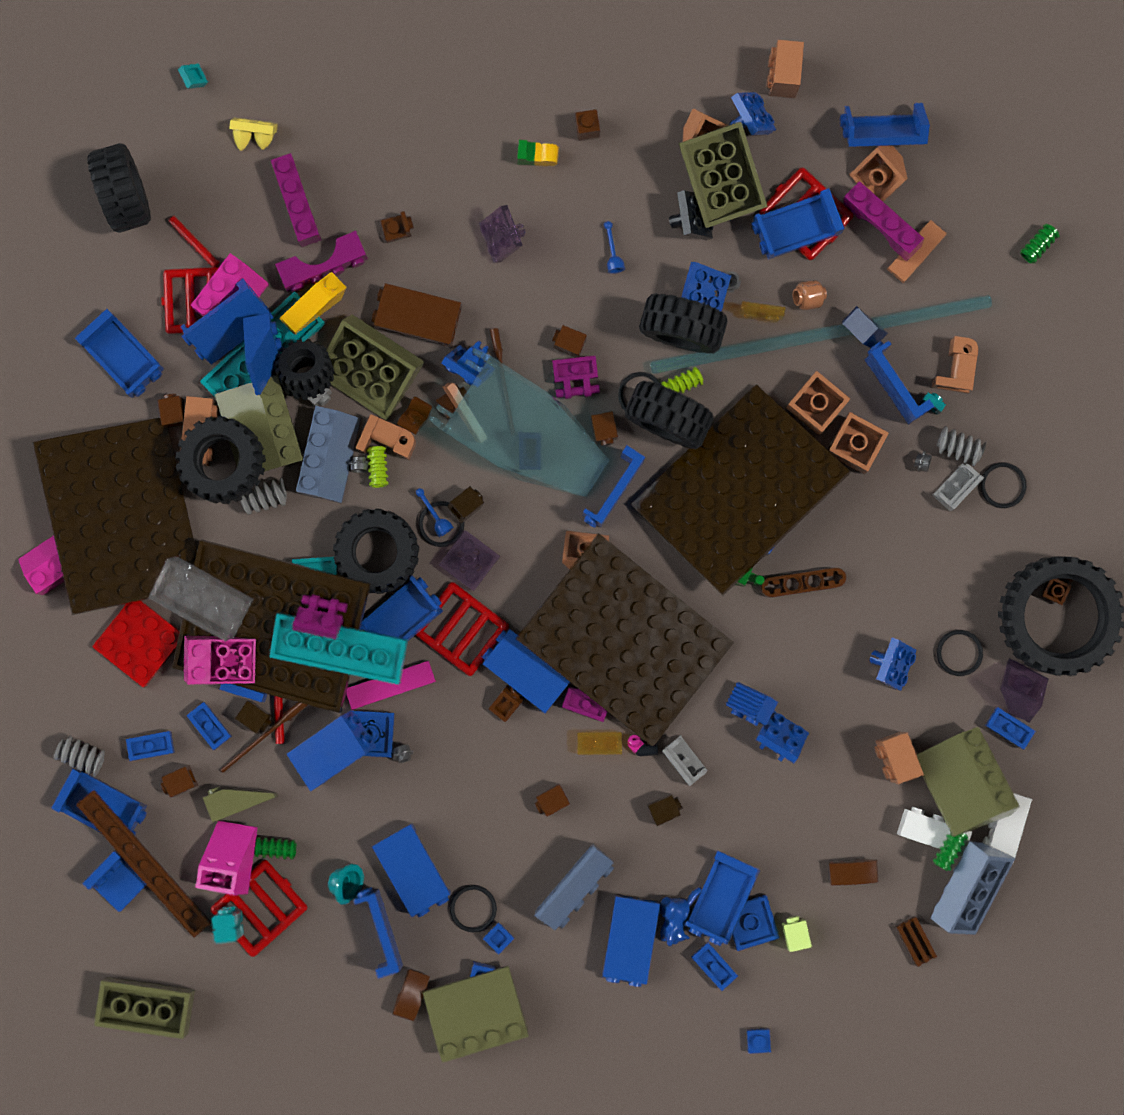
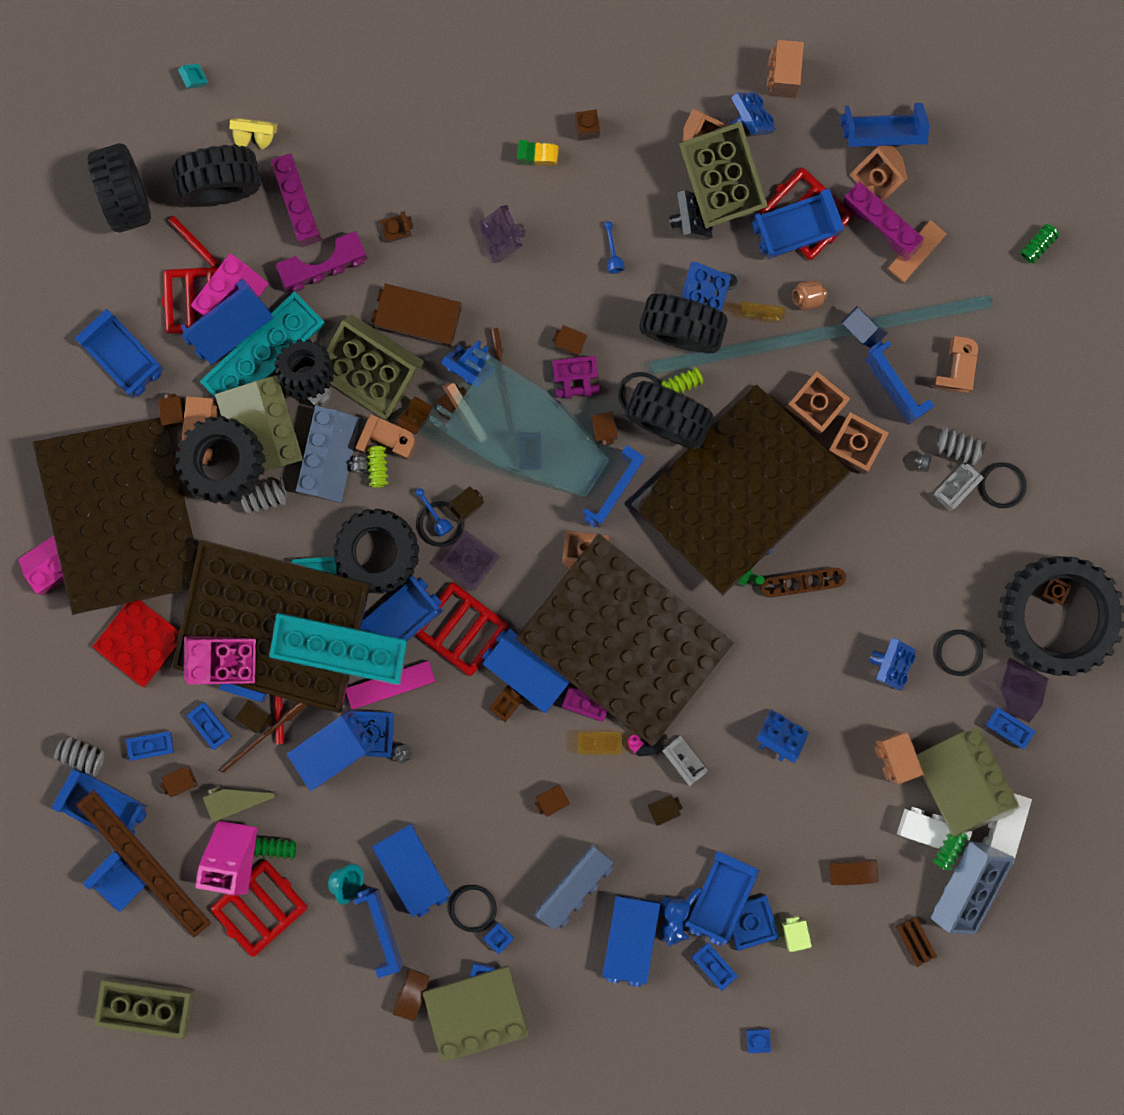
clear brick [149,557,253,641] -> none
teal brick [212,906,244,943] -> none
blue slope [243,313,283,395] -> none
yellow slope [280,272,347,335] -> none
magenta plate [292,595,347,639] -> none
blue brick [726,682,778,726] -> none
teal plate [919,392,946,415] -> none
none -> black tyre [172,145,261,207]

